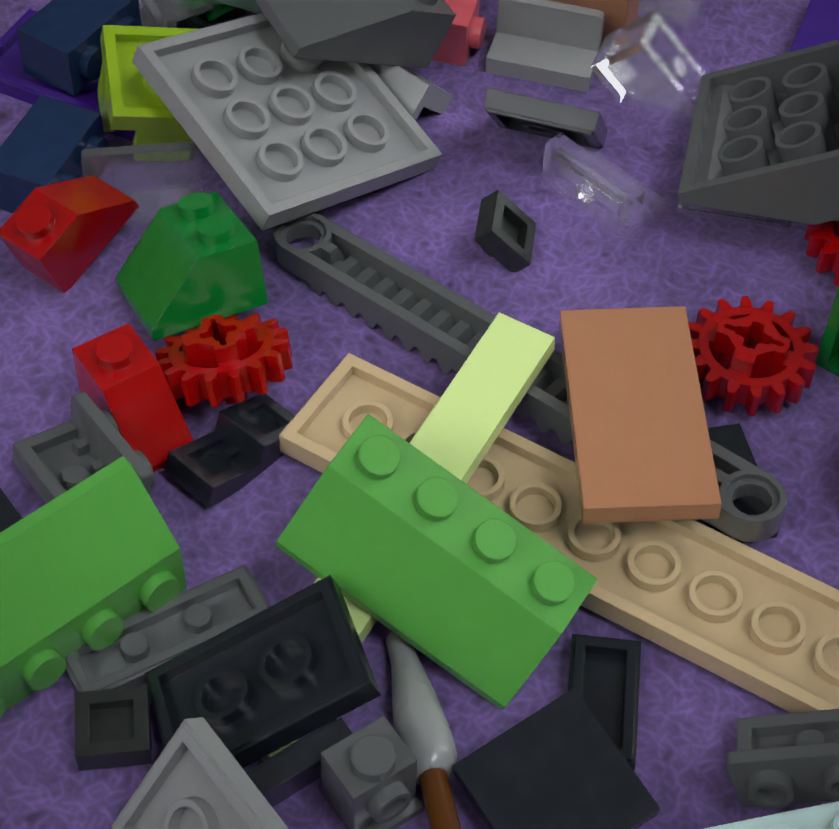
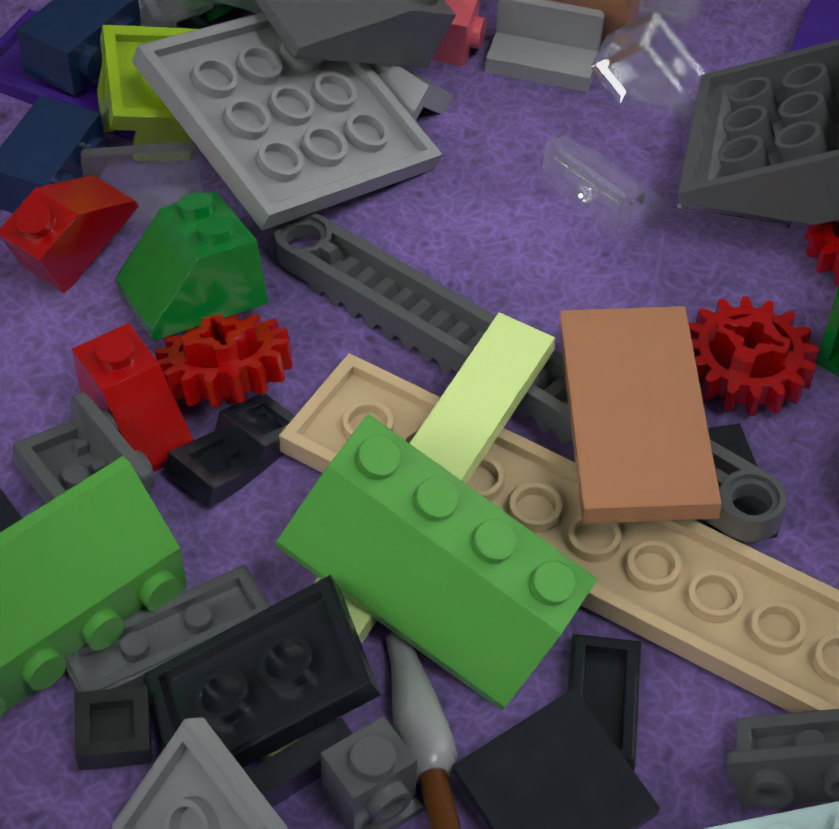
pearl dark grey plate [474,190,536,272] -> none
black tile [483,87,608,150] -> none

